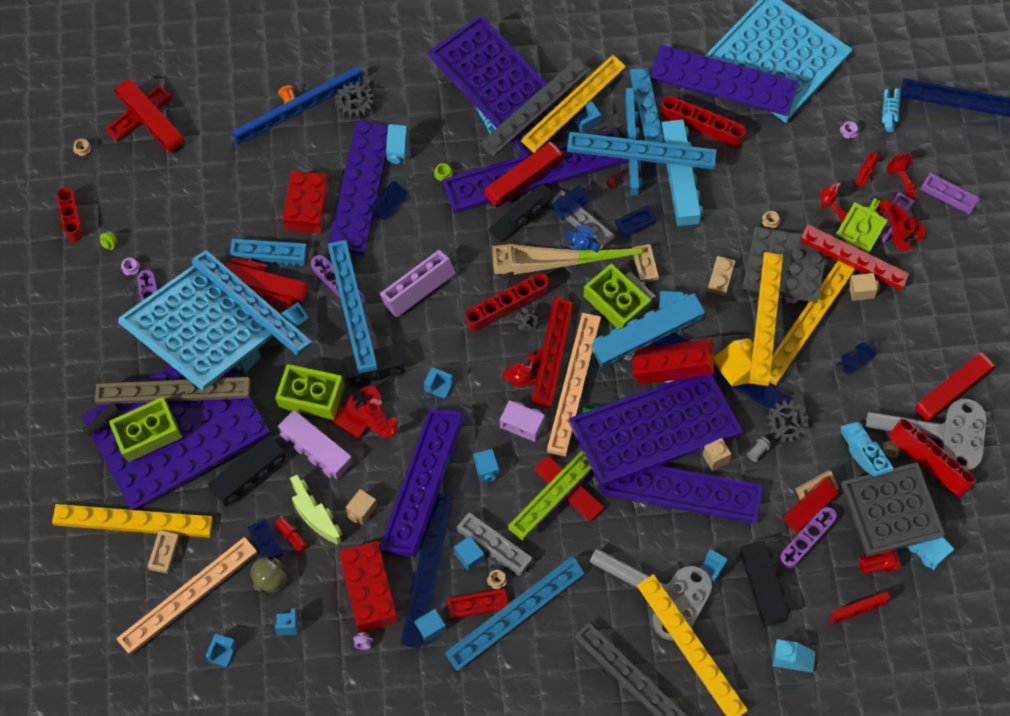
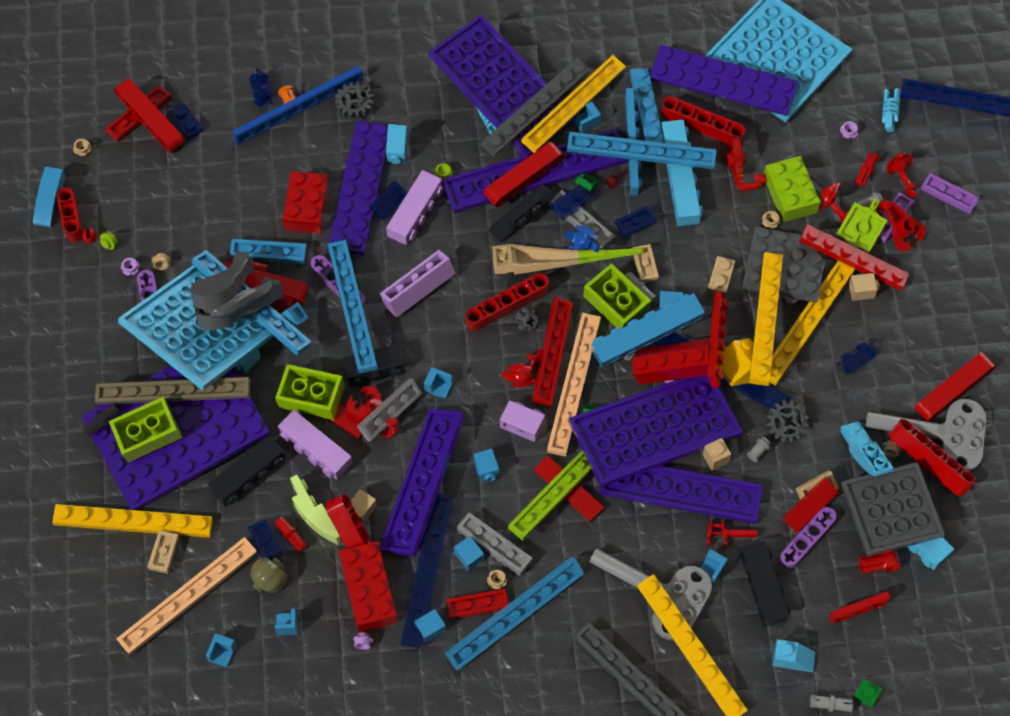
none -> dark azure slope [33,166,66,228]
none -> red hinge [82,227,98,244]
none -> tan plate [152,253,171,270]
none -> clear blue plate [168,103,204,140]
none -> dark grey animal [190,251,283,330]
none -> clear blue hinge [249,68,273,107]
none -> red beam [325,494,371,549]
none -> light grey tile [357,378,423,441]
none -> lavender brick [386,170,443,245]
none -> green plate [575,173,600,192]
none -> red plate [707,292,728,388]
none -> red piece [707,521,757,546]
none -> red animal [725,136,766,191]
none -> lime brick [764,156,820,223]
none -> light grey pin [810,694,853,712]
none -> green plate [853,679,882,708]
none -> light grey pin [858,192,883,207]

